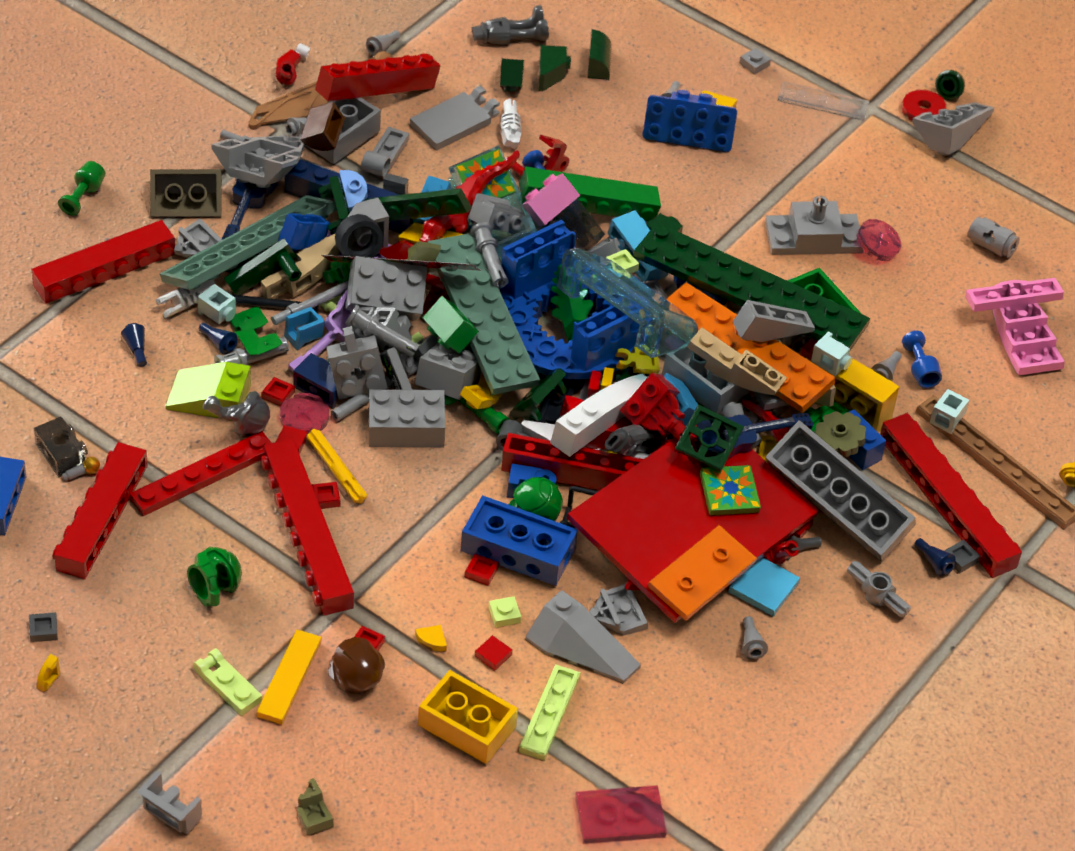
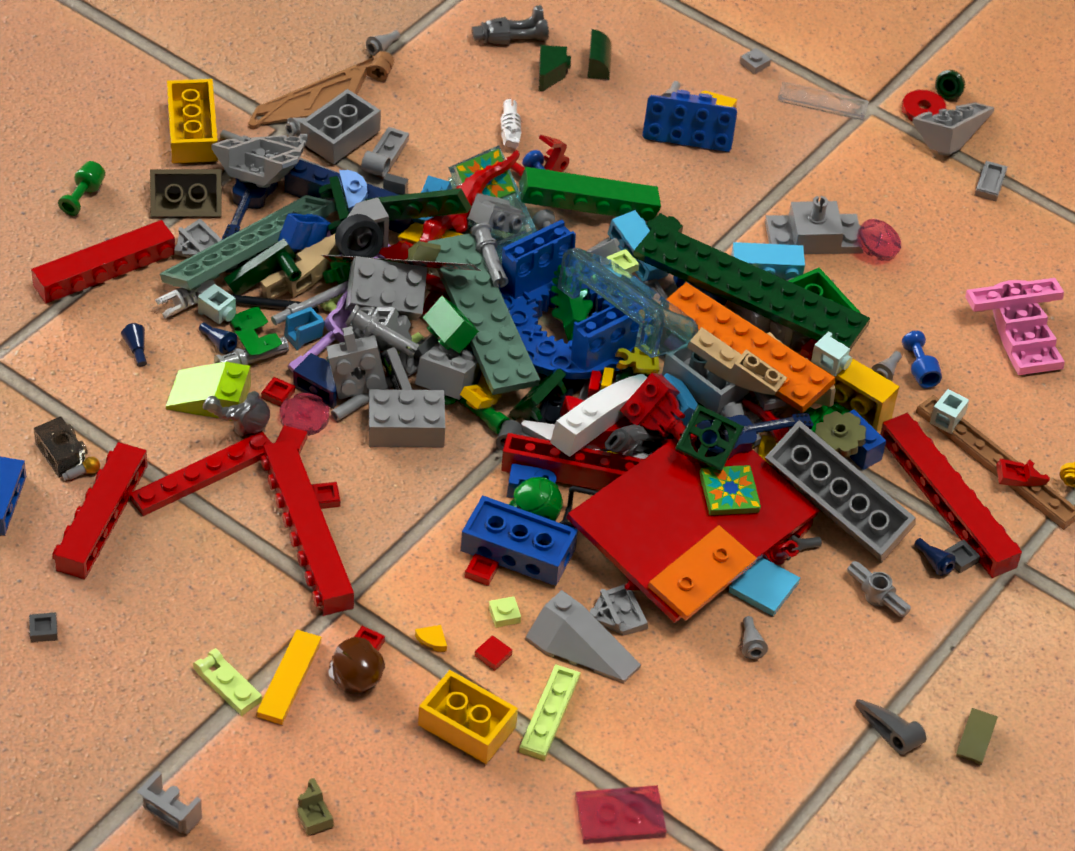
yellow tile [36,654,60,692] -> none
green helmet [187,547,242,607] -> none
red arm [276,44,310,85] -> none
reddish brown brick [300,102,345,151] -> none
yellow axle [307,429,367,504] -> none
red brick [315,53,441,101] -> none
light grey tile [410,86,500,151] -> none
dark green slope [500,58,524,92] -> none
bright pink brick [522,173,580,227] -> none
clear smoke brick [553,198,605,254] -> none
light grey slope [733,300,815,342] -> none
light grey piece [968,217,1020,258] -> none
none -> yellow brick [167,79,218,163]
none -> medium azure brick [731,242,805,280]
none -> dark grey piece [855,699,927,755]
none -> olive slope [956,708,998,765]
none -> light grey tile [975,161,1008,201]
none -> red slope [996,459,1050,486]

